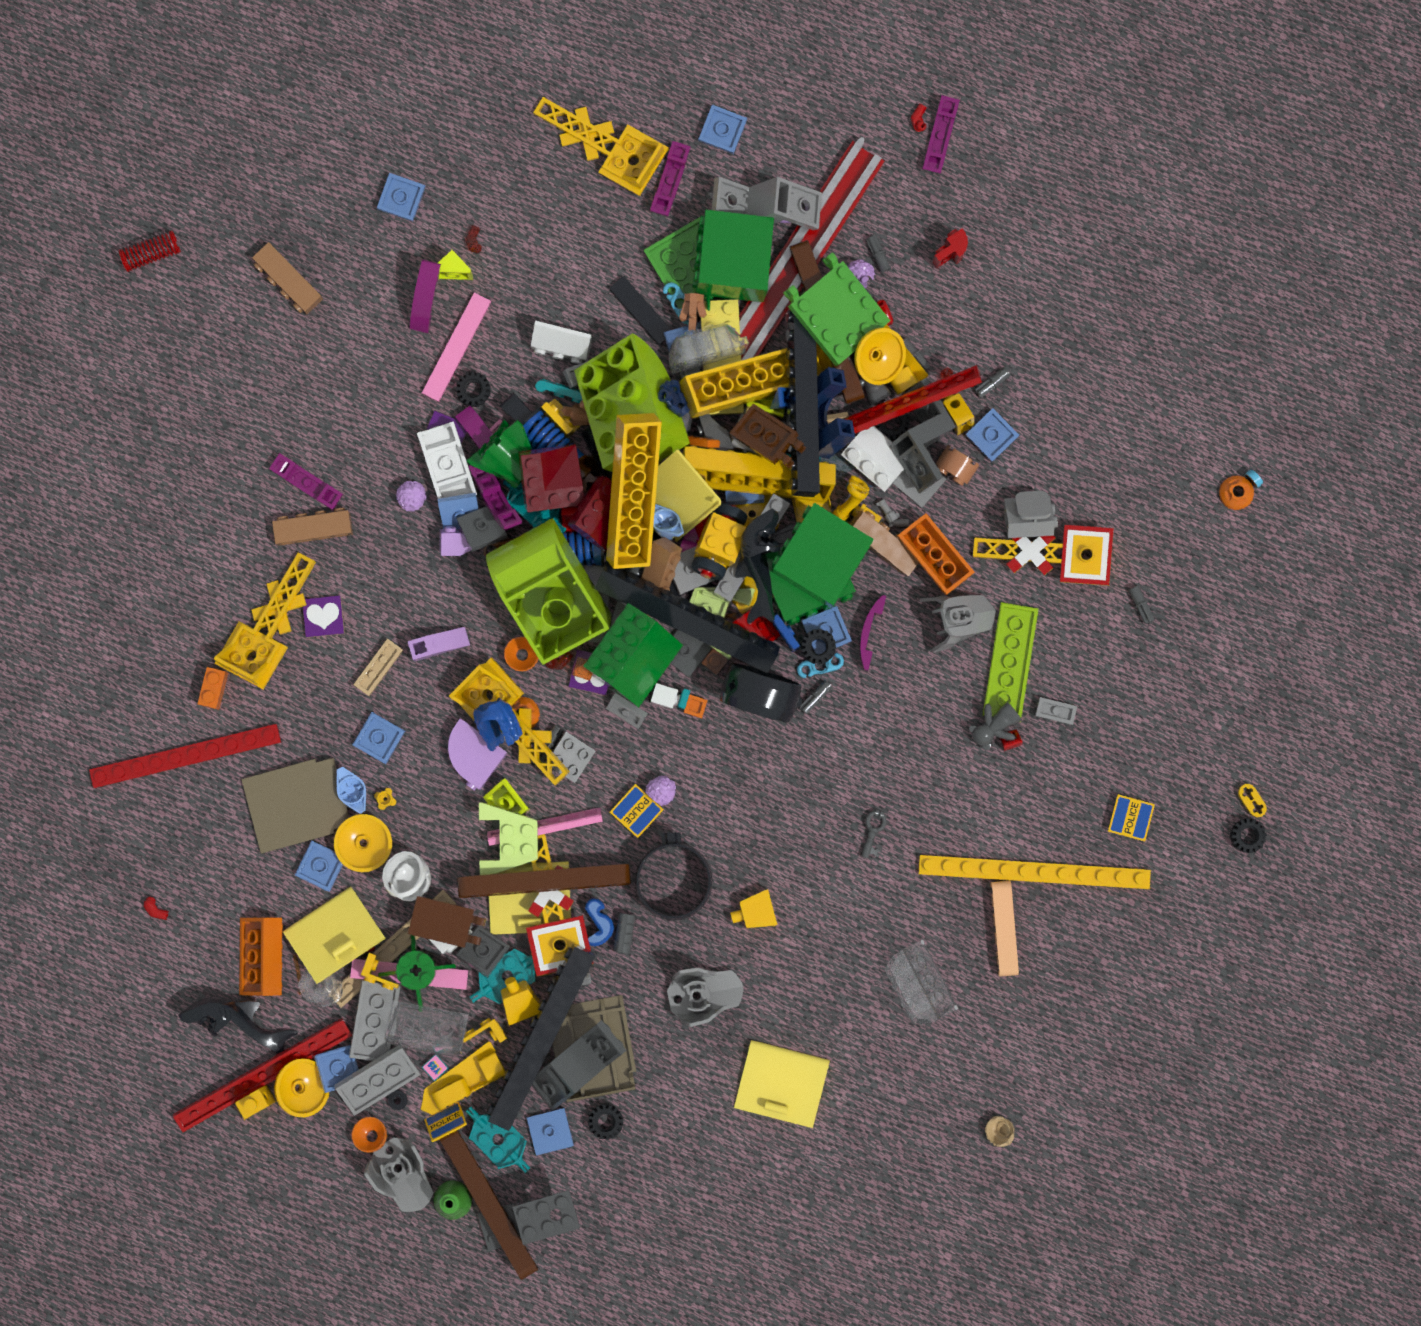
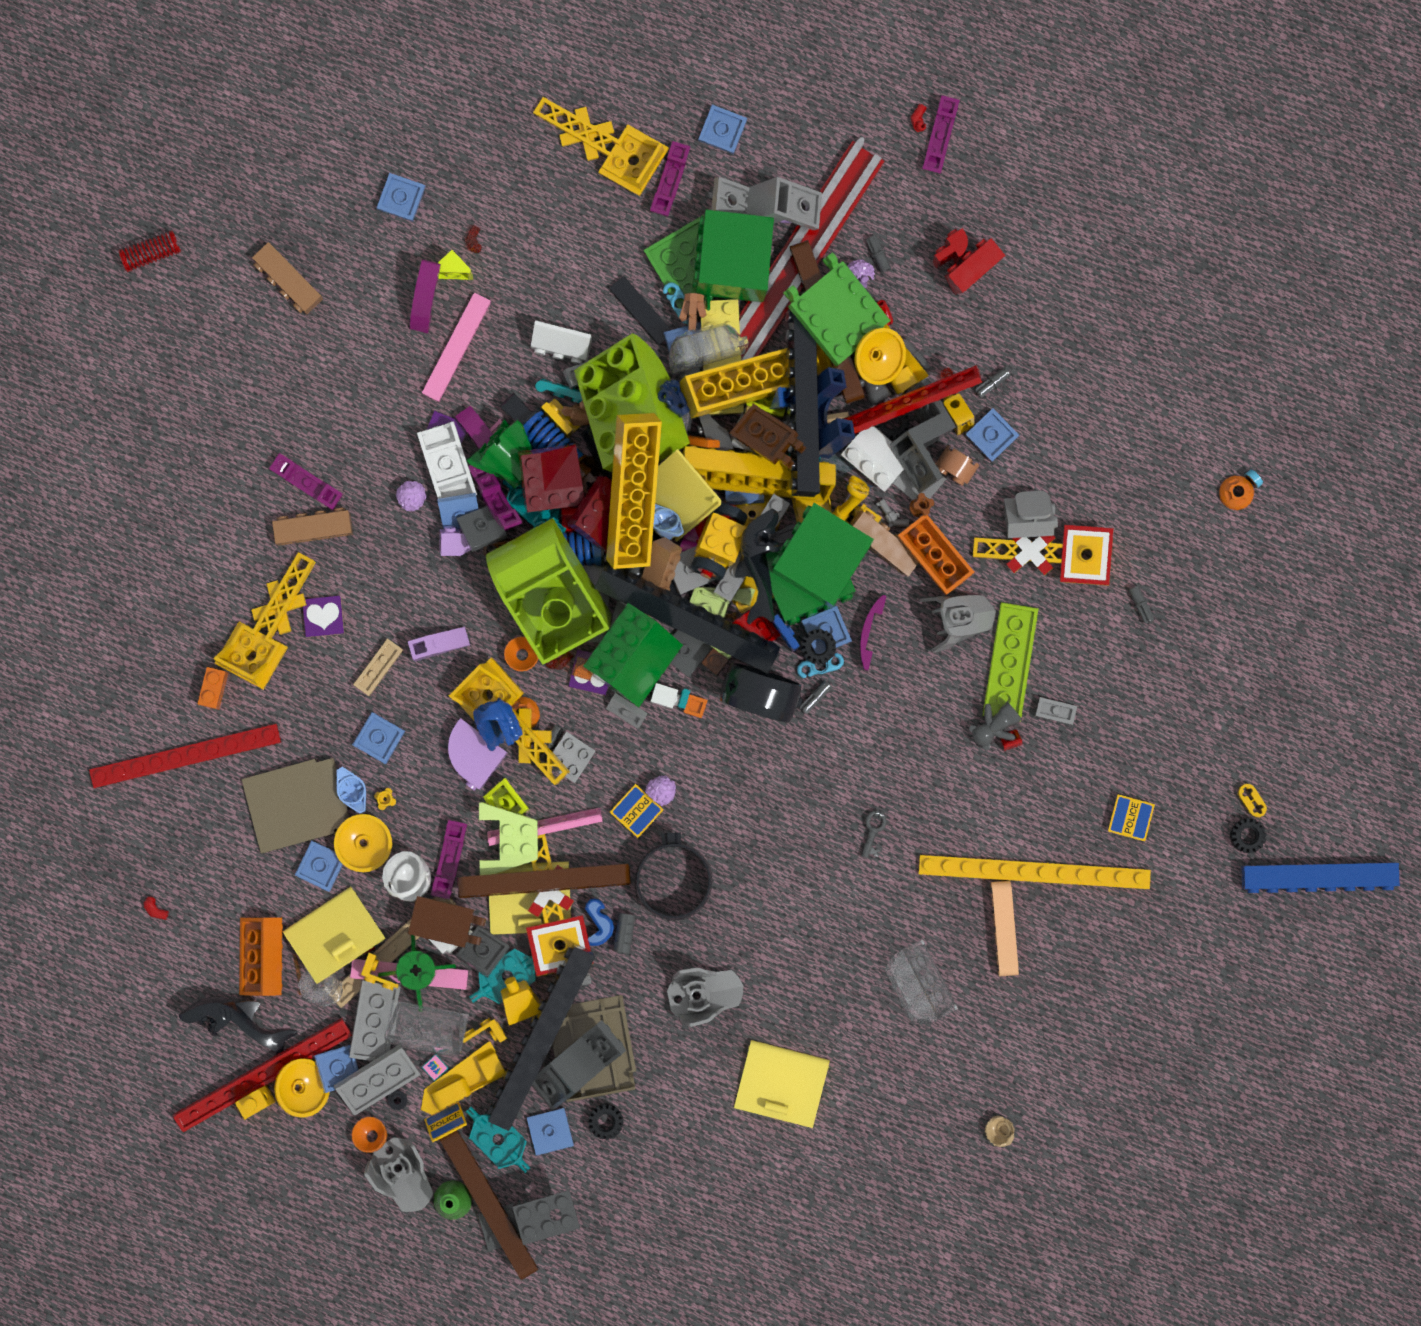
black tyre [456,371,491,407] -> none
yellow torso [730,889,777,928] -> none
none -> magenta slope [431,820,467,900]
none -> dark orange brick [909,493,934,517]
none -> red slope [944,238,1006,295]
none -> blue brick [1241,863,1400,893]

